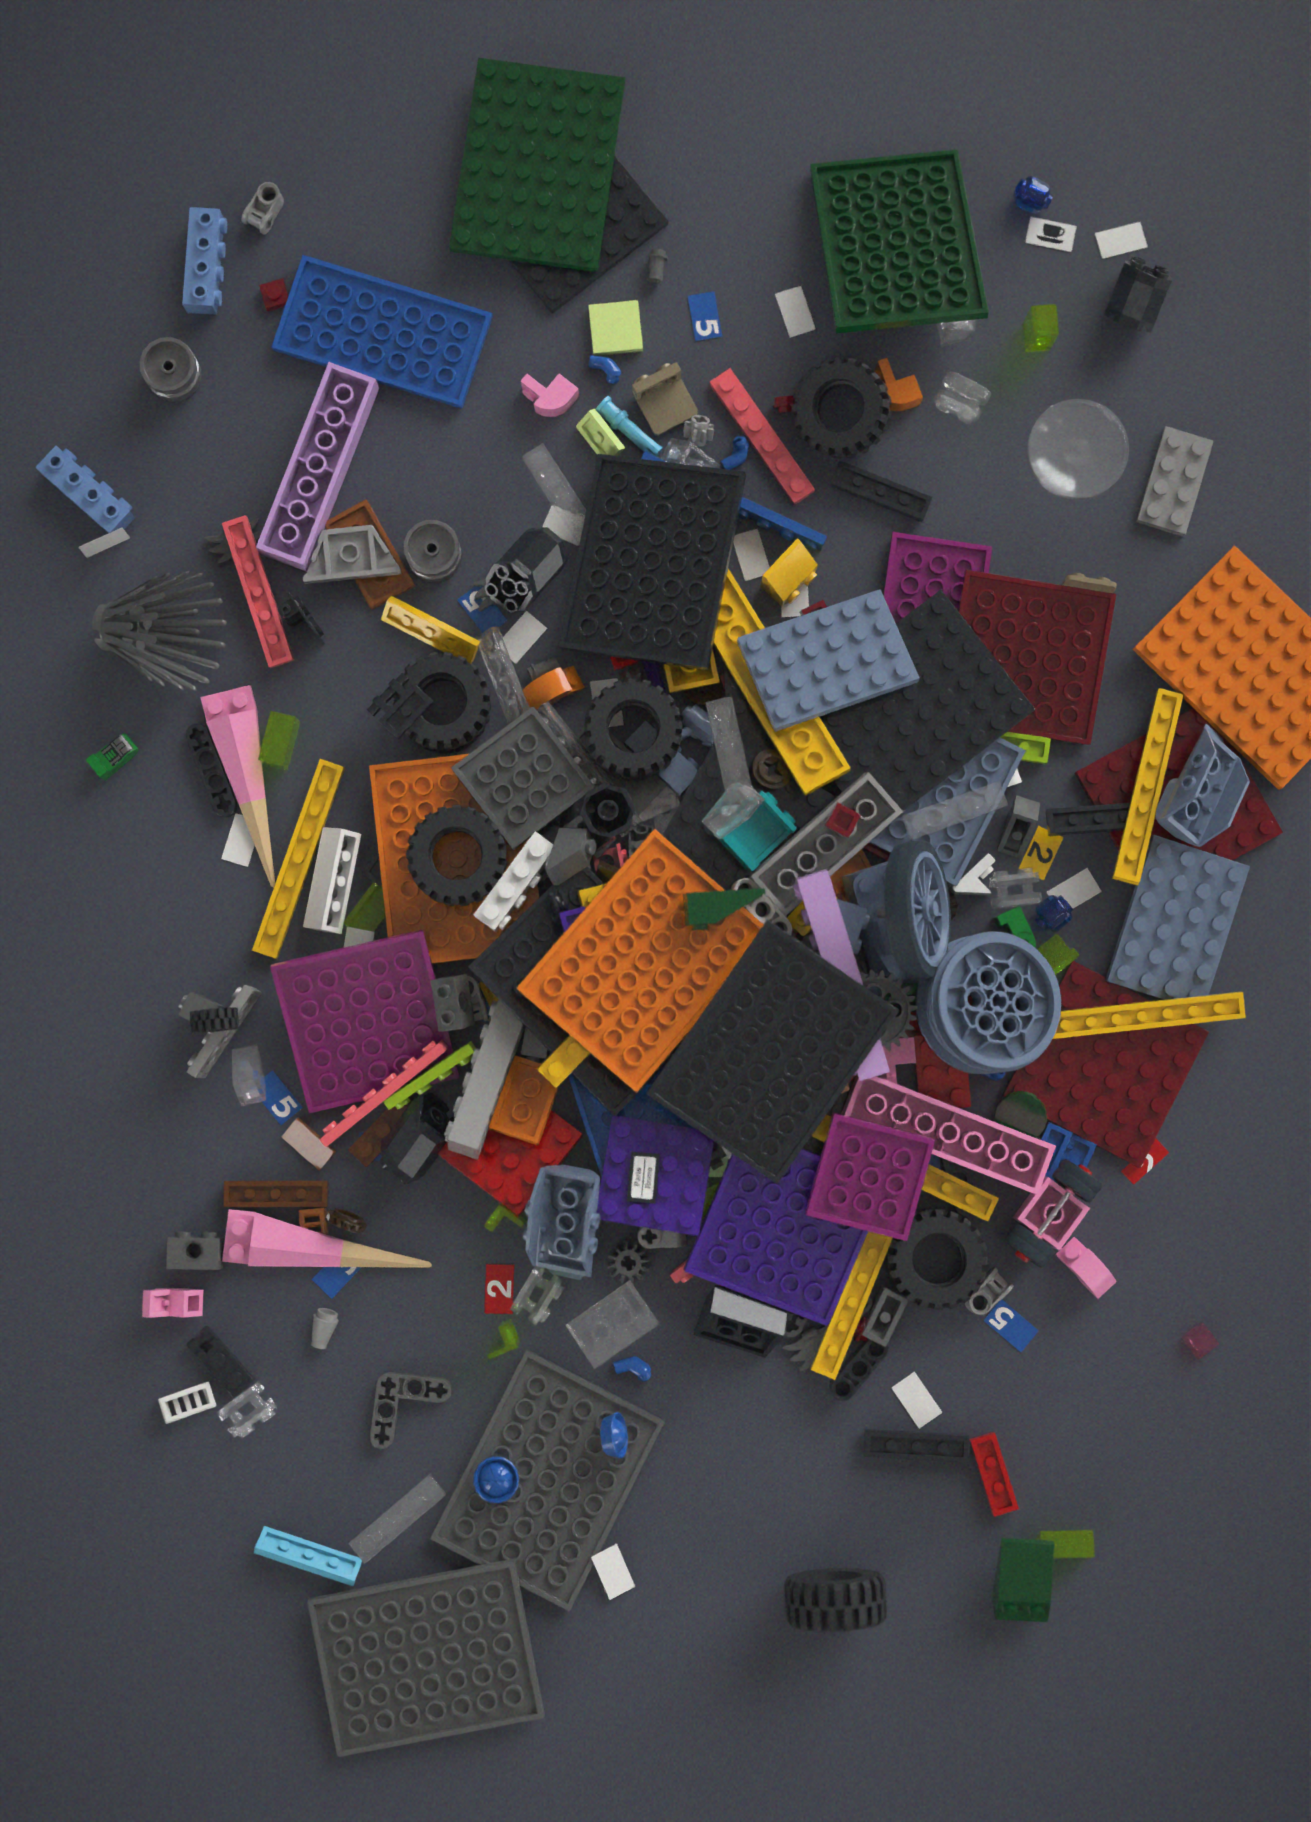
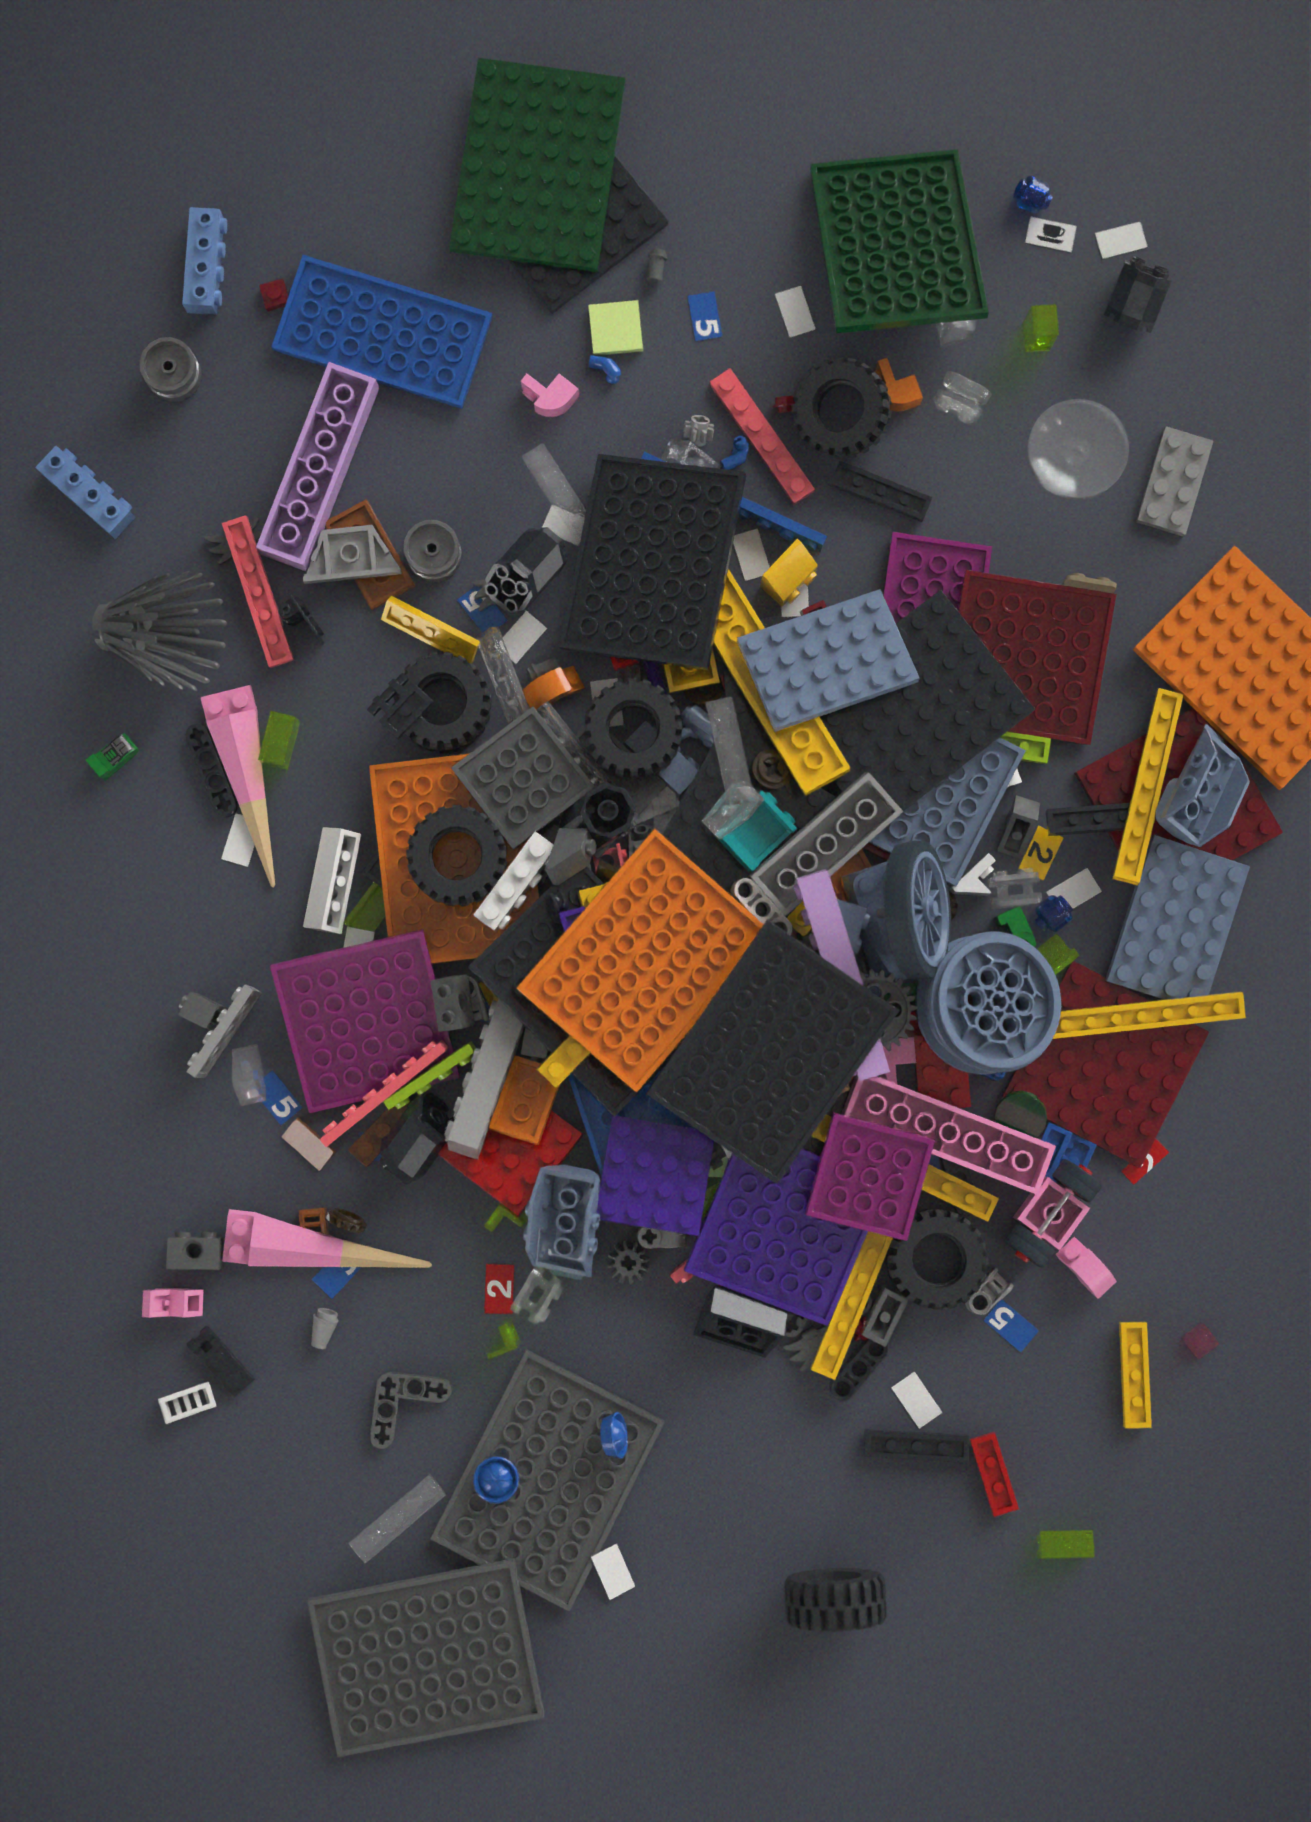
white sticker [78,527,130,558] -> none
black tyre [190,1007,239,1033] -> none
clear brick [216,1381,277,1439] -> none
reddish brown plate [224,1180,329,1207] -> none
light grey piece [241,182,284,235] -> none
yellow plate [252,759,345,959] -> none
medium azure plate [254,1526,363,1586] -> none
clear slope [565,1280,661,1369] -> none
yellowish green plate [575,409,625,456] -> none
medium azure pin [596,396,663,457] -> none
blue arm [613,1356,651,1382] -> none
sticker [627,1151,660,1204] -> none
dark tan bracket [632,362,698,436] -> none
dark green slope [683,888,766,930] -> none
dark red plate [824,802,861,838] -> none
clear plate [902,781,1008,841] -> none
dark green slope [992,1538,1055,1622] -> none
none -> yellow plate [1119,1322,1152,1428]

